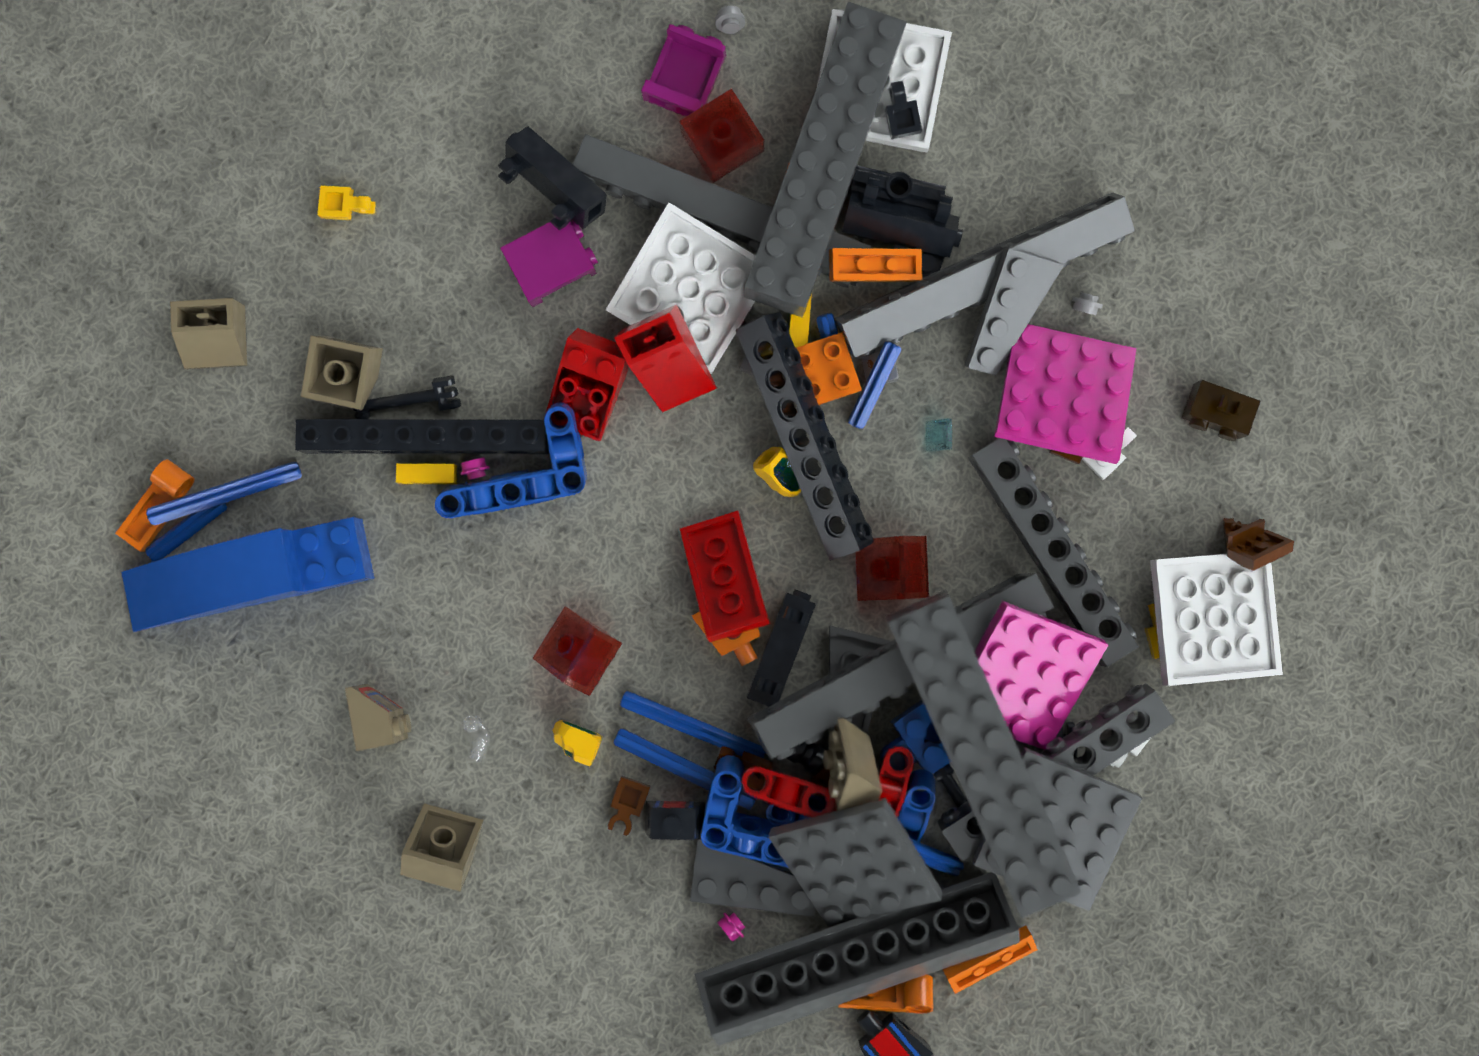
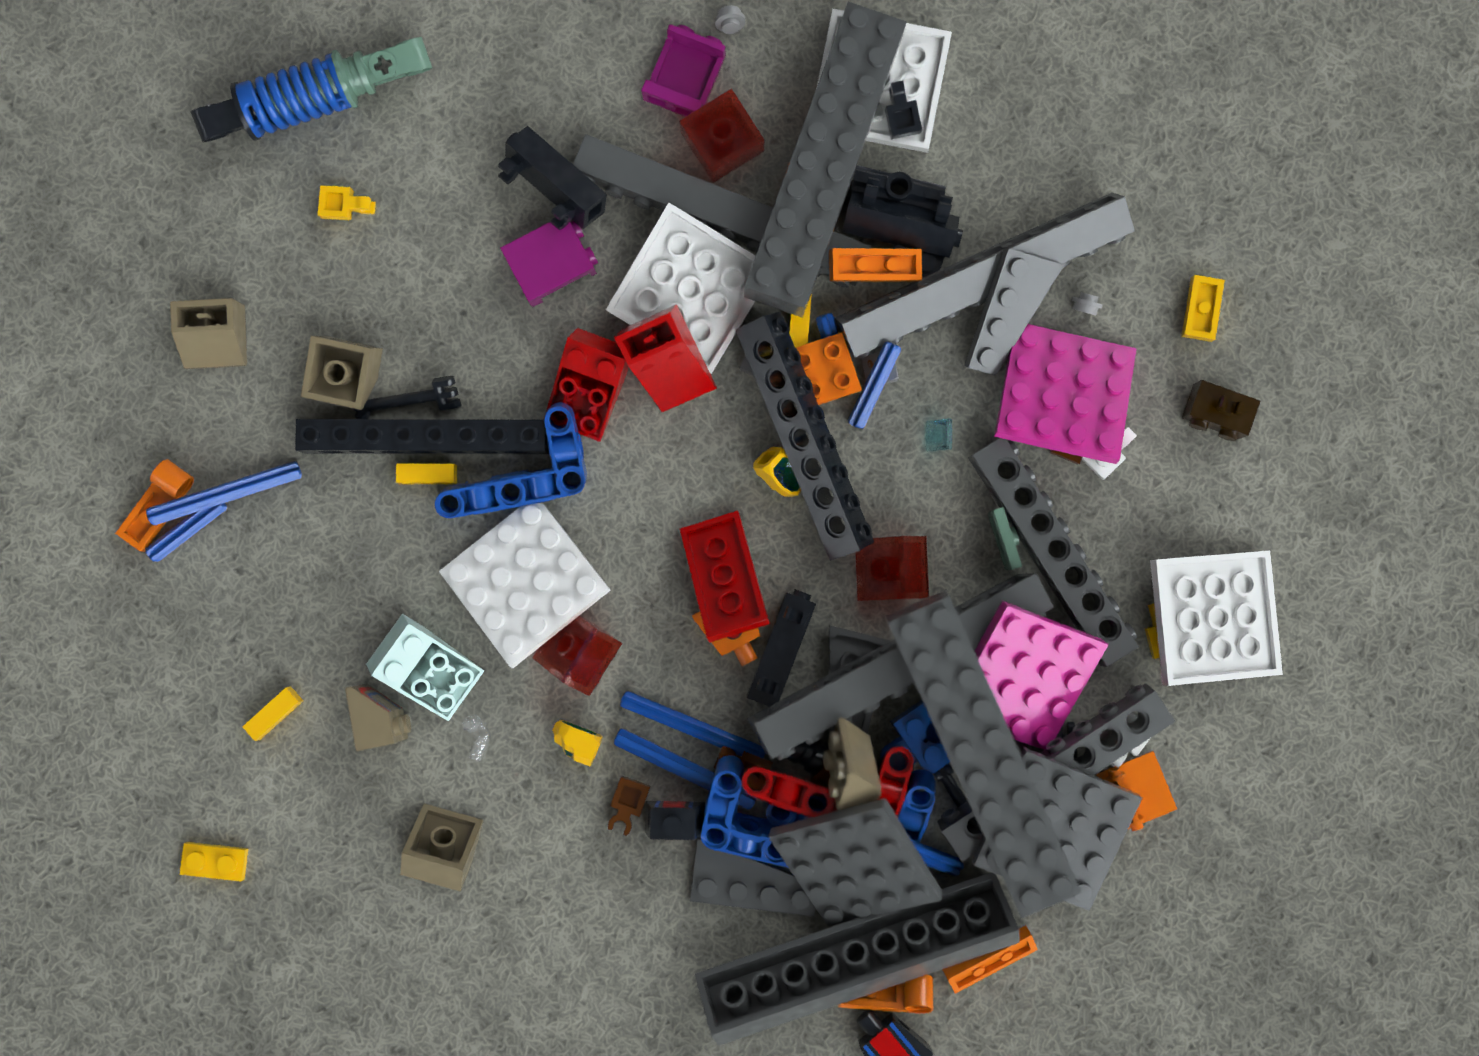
blue slope [121,517,375,632] -> none
dark pink plate [460,457,490,480] -> none
dark pink plate [717,912,745,942] -> none
reddish brown slope [1223,518,1294,571] -> none
none -> yellow plate [179,842,248,881]
none -> piece [190,37,433,142]
none -> yellow piece [242,687,304,741]
none -> light aqua slope [366,613,484,721]
none -> white plate [439,502,611,668]
none -> sand green plate [988,507,1022,570]
none -> orange hinge [1096,751,1177,831]
none -> yellow plate [1181,275,1225,342]

